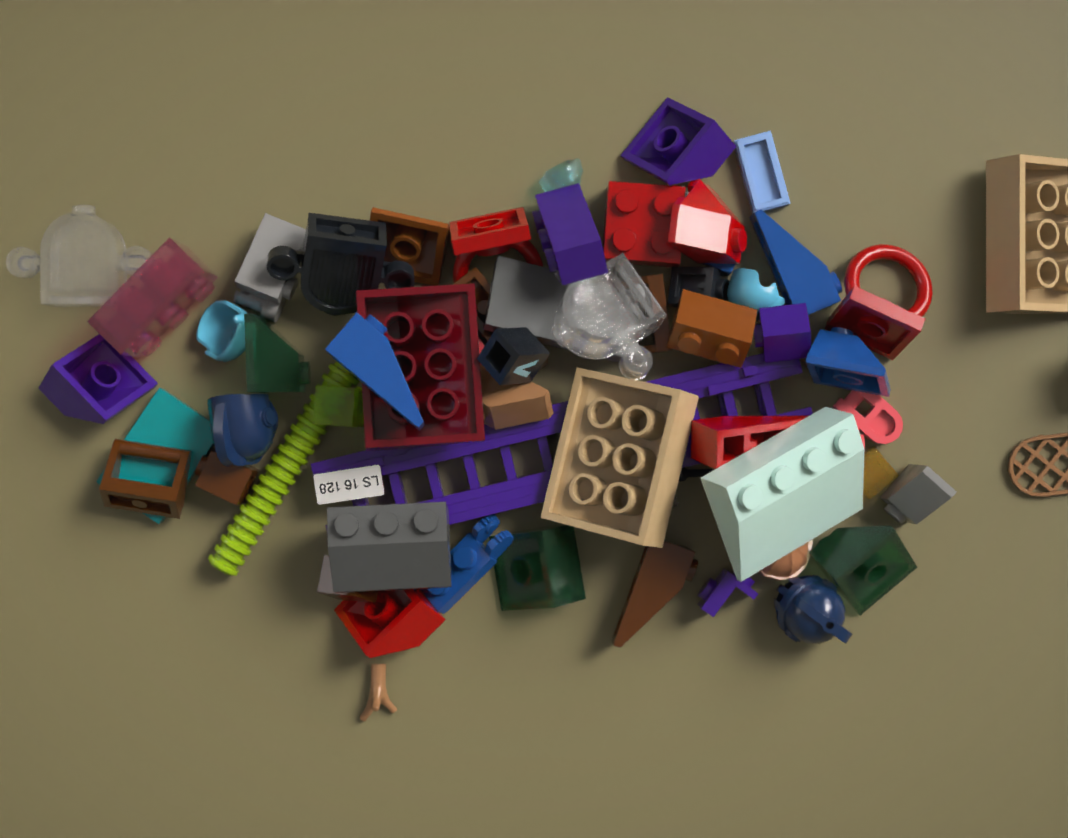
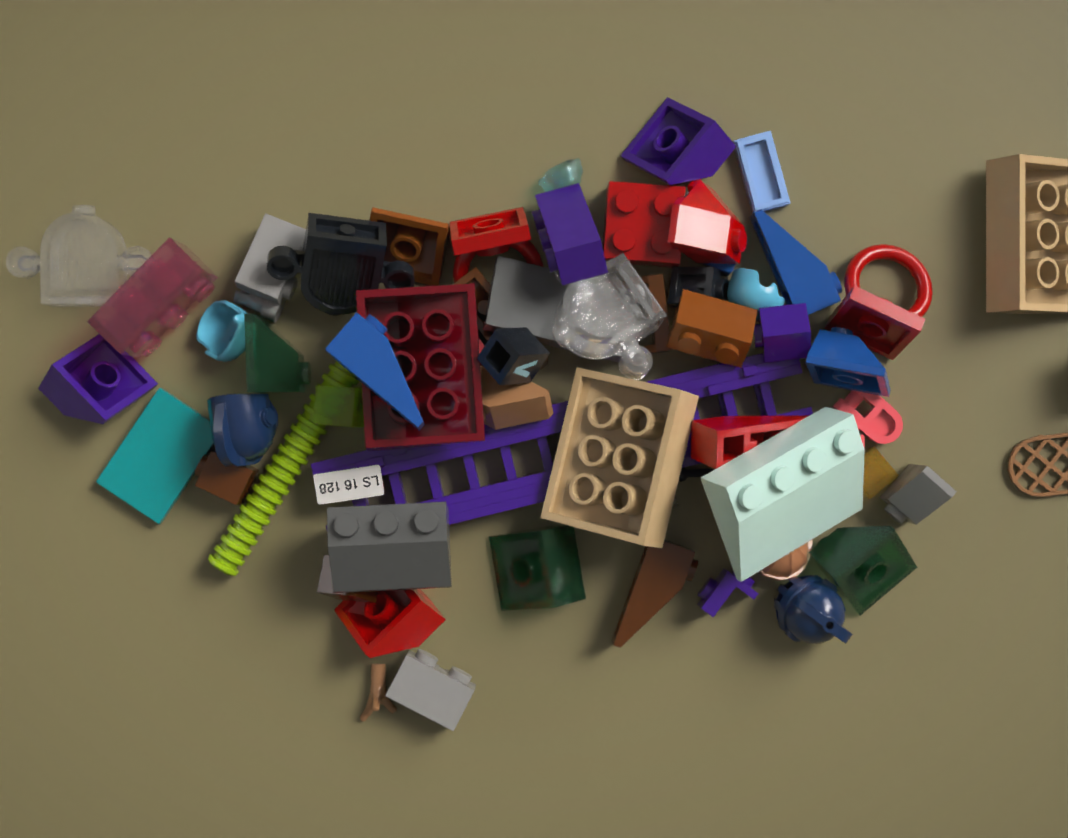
reddish brown tile [99,439,192,519] -> none
blue hinge [420,514,514,614] -> none
none -> light grey piece [385,649,476,731]

